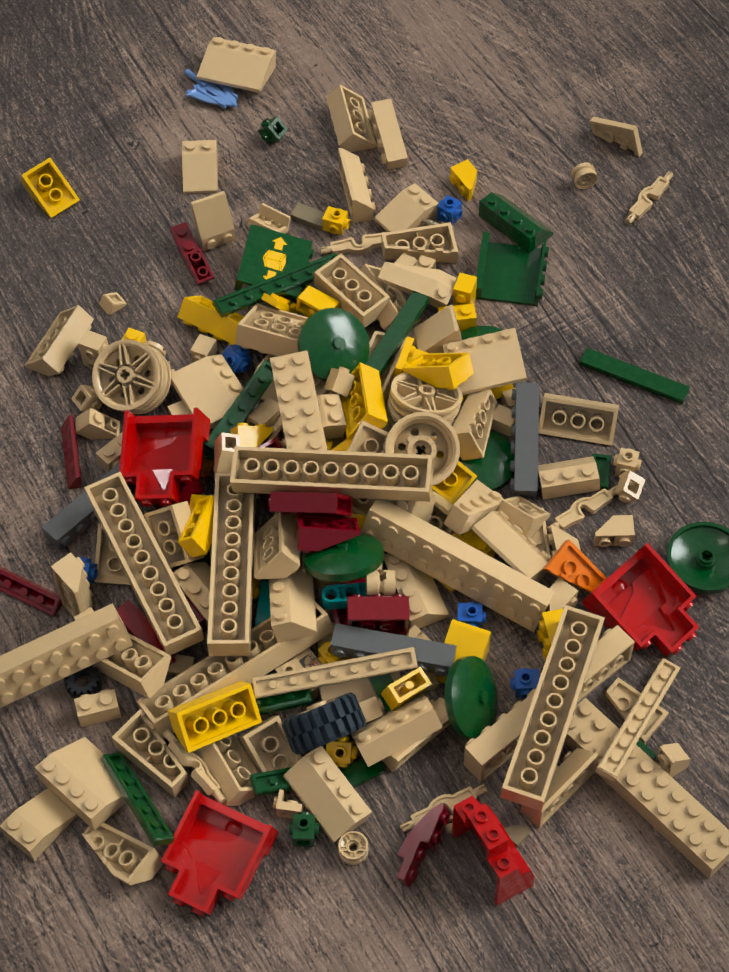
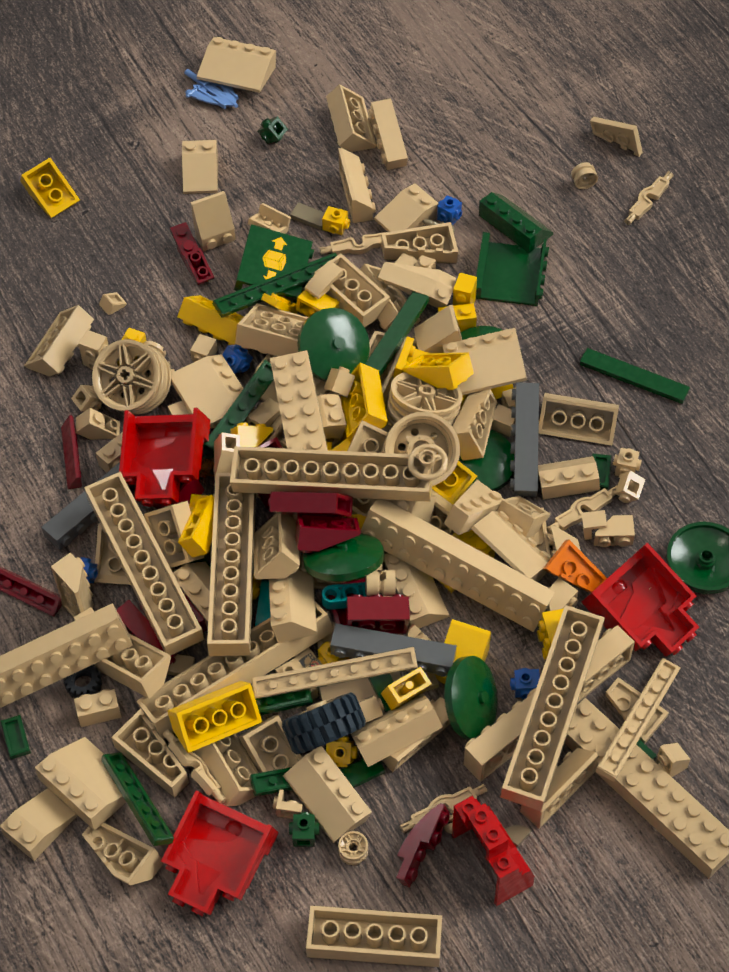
yellow slope [449,159,477,201] -> none
blue brick [457,602,486,628] -> none
none -> dark green tile [0,715,31,760]
none -> tan slope [305,260,343,299]
none -> tan brick [306,906,442,967]
none -> tan piece [408,444,448,481]
none -> tan panel [582,510,607,540]

